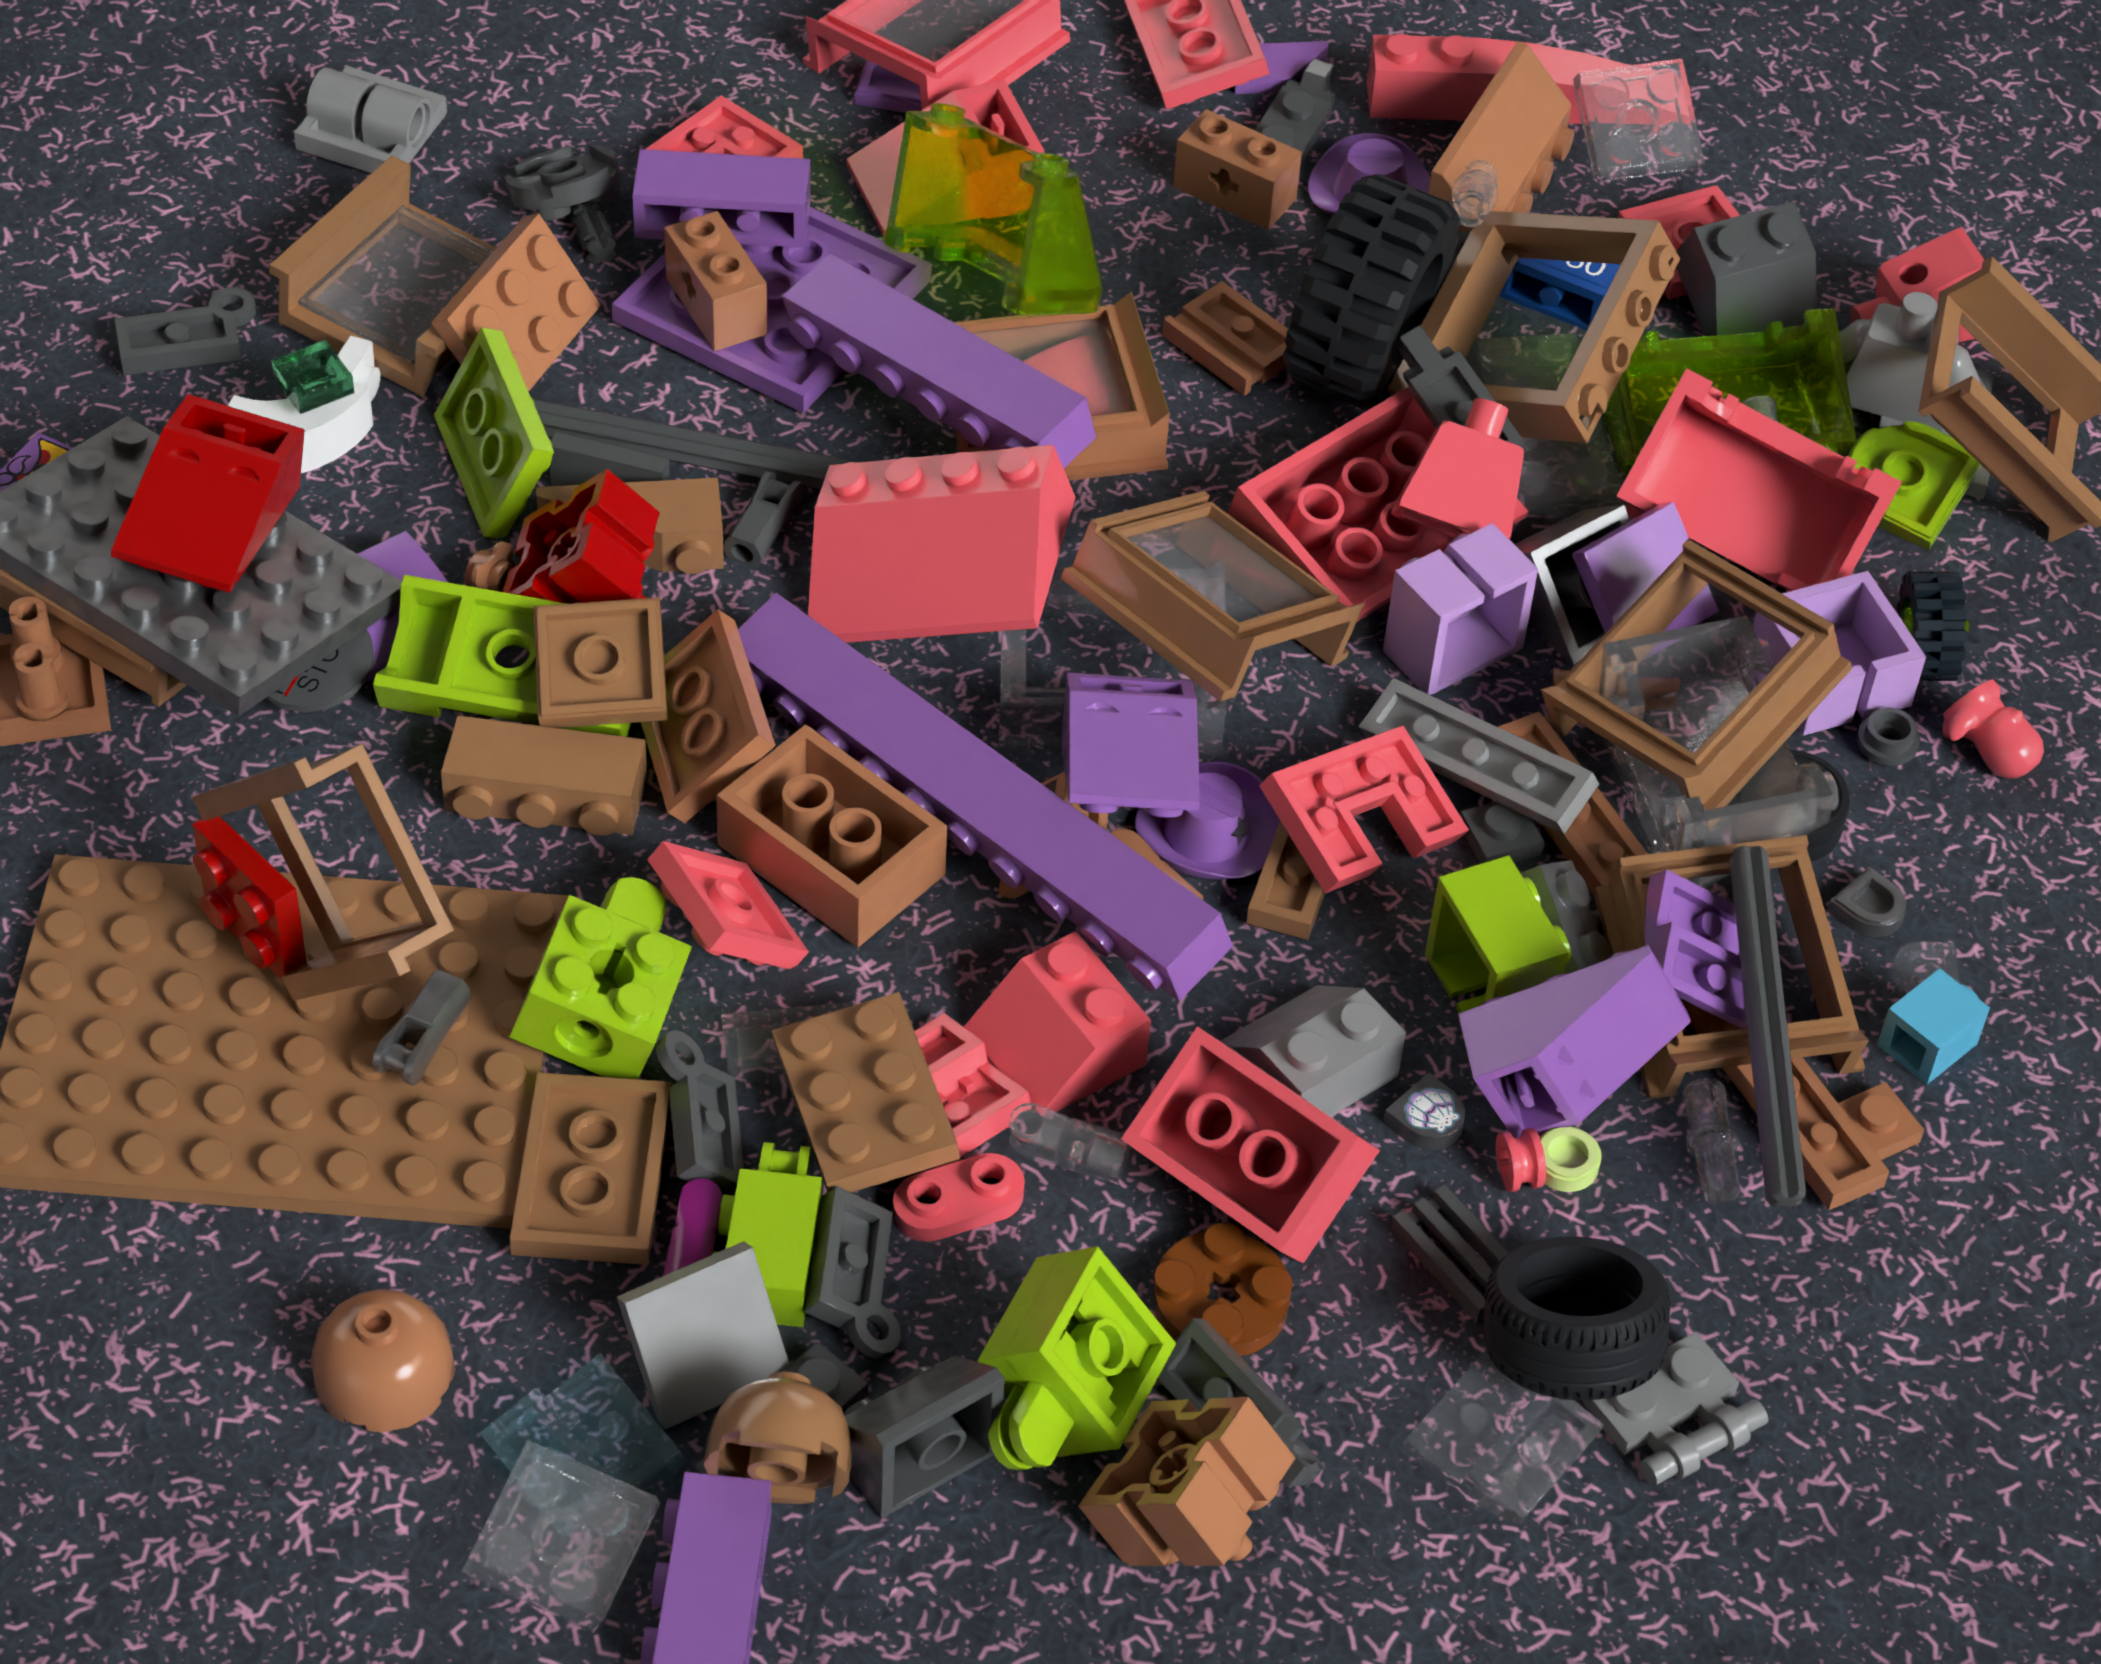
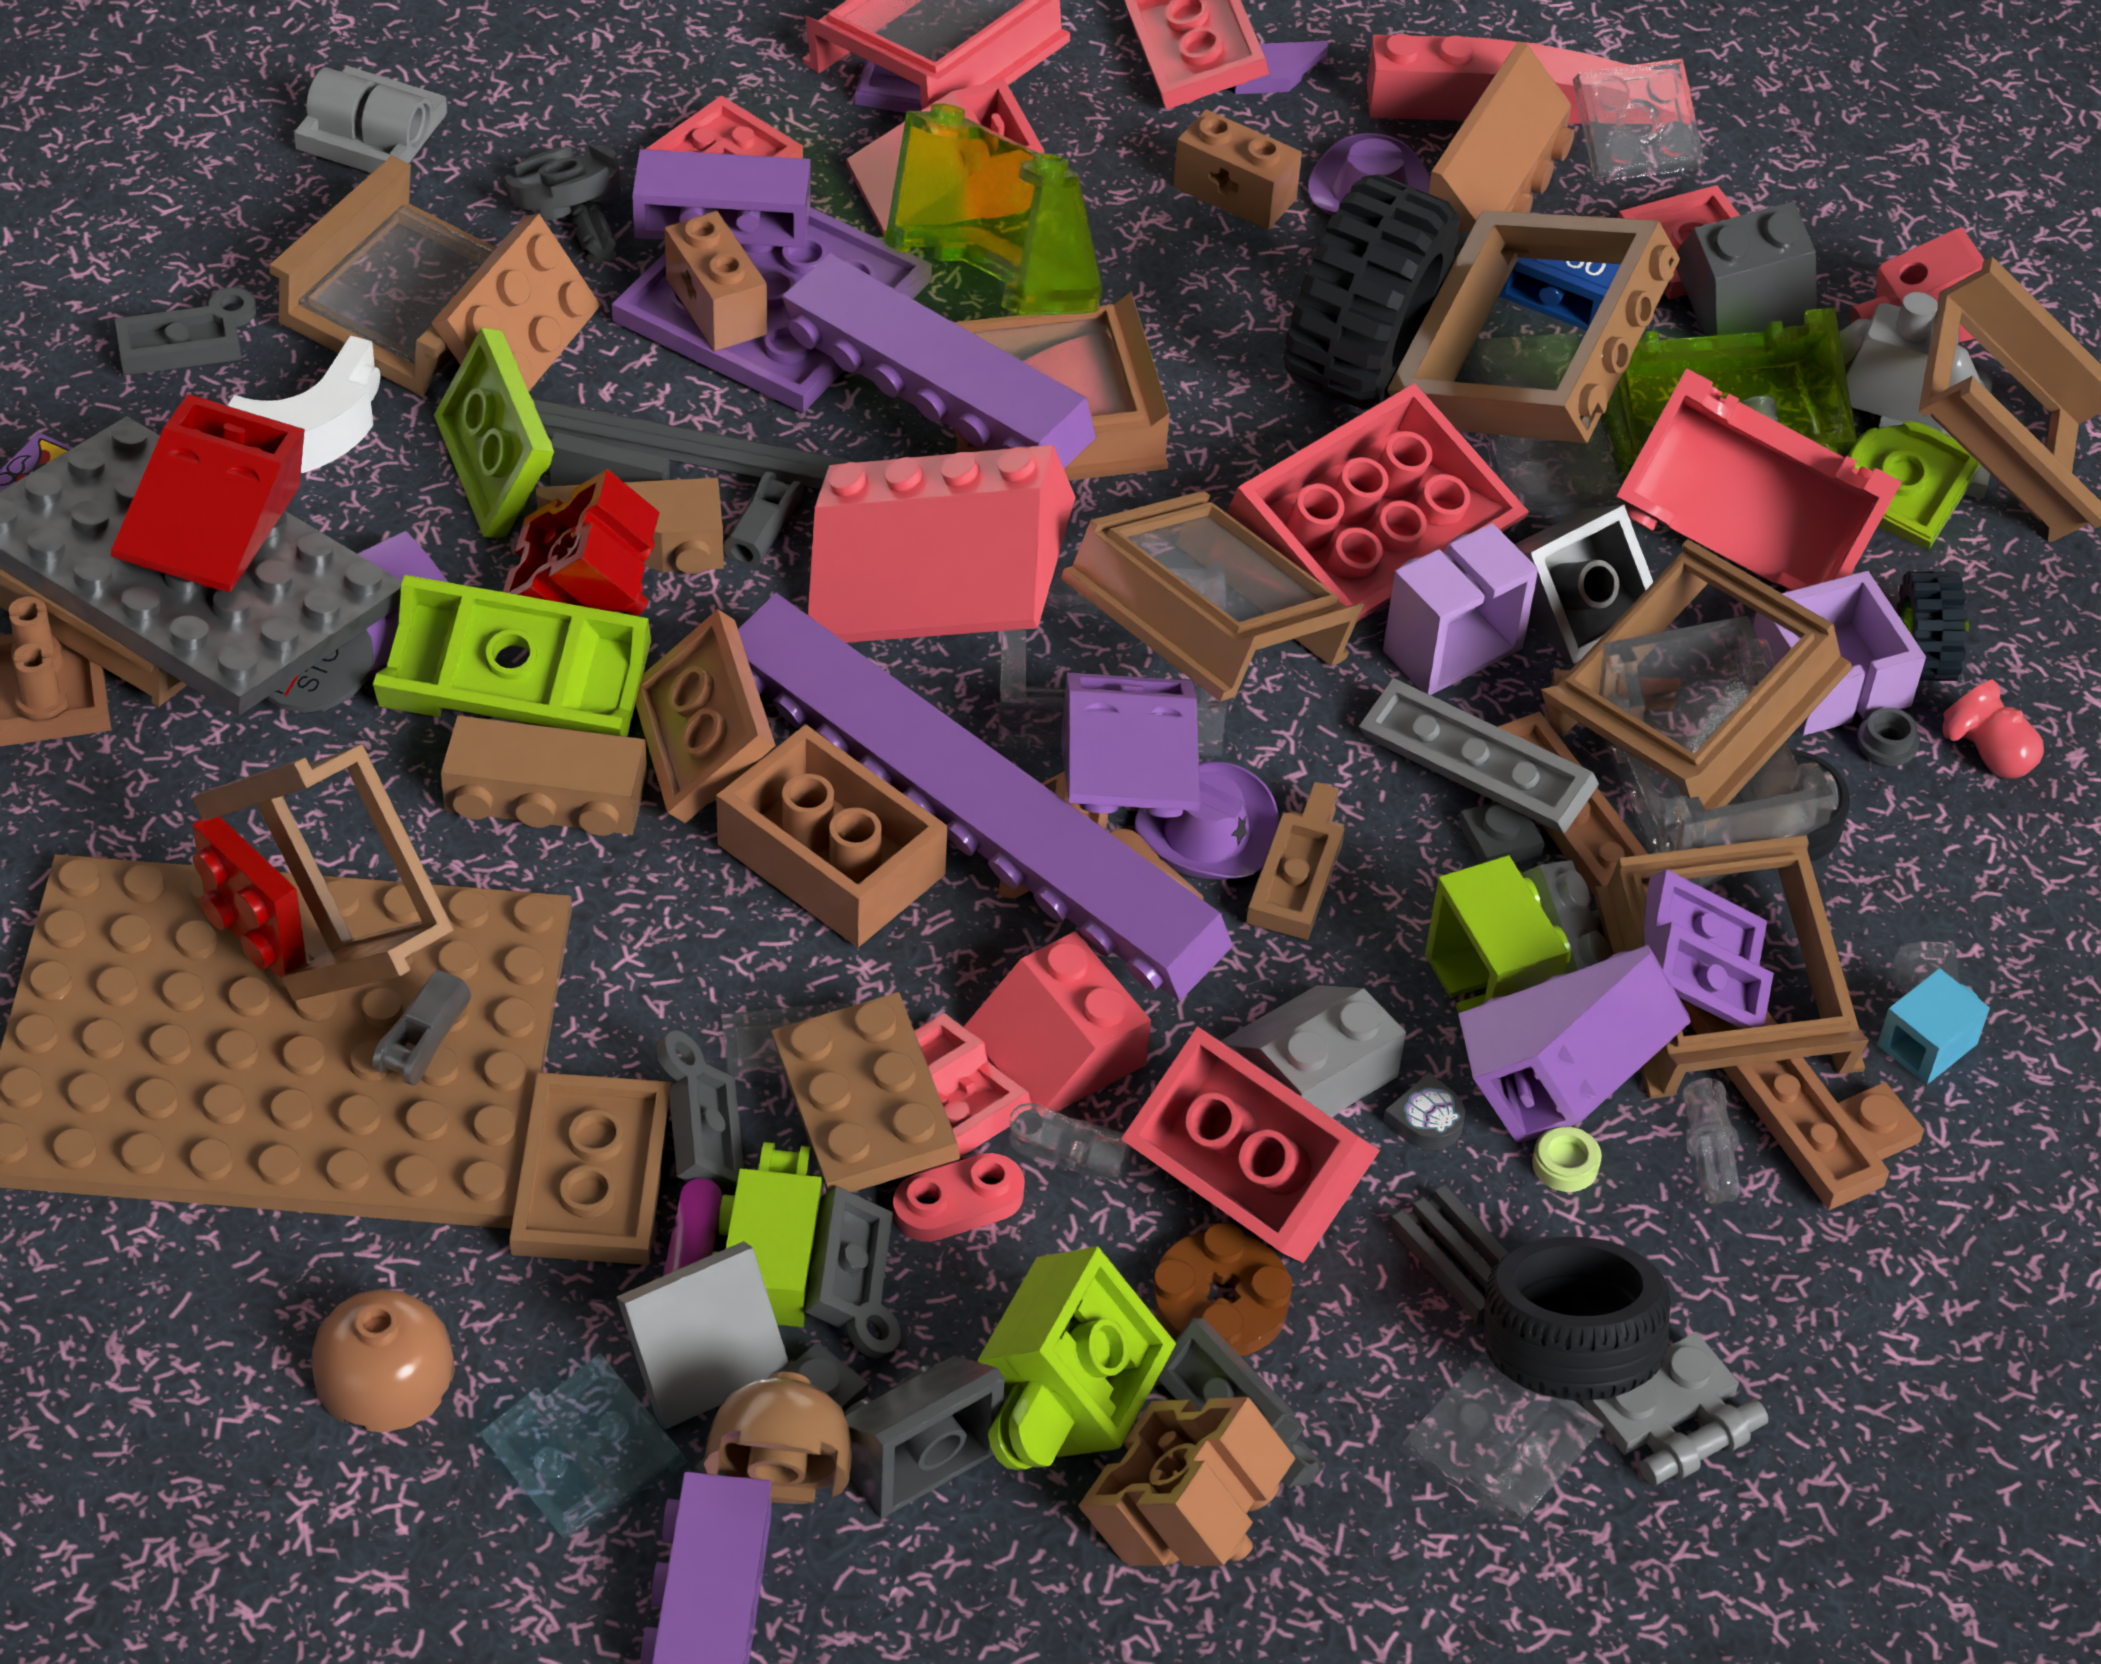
clear green plate [271,340,355,414] -> none
clear plate [461,1440,660,1634] -> none
nougat plate [465,541,517,592] -> none
lime brick [509,877,692,1079] -> none
medium nougat tile [533,597,667,728] -> none
coral plate [647,841,809,969] -> none
nougat plate [1162,281,1288,396] -> none
dark grey hinge [1255,59,1335,166] -> none
coral plate [1259,726,1469,894] -> none
coral torso [1390,398,1524,540] -> none
dark grey hinge [1399,325,1525,450] -> none
clear pin [1452,160,1498,227] -> none
coral bush [1496,1128,1546,1193] -> none
medium lavender tile [1572,502,1719,658] -> none
dark grey axle [1730,845,1806,1208] -> none
flat silver tile [1827,867,1907,937] -> none

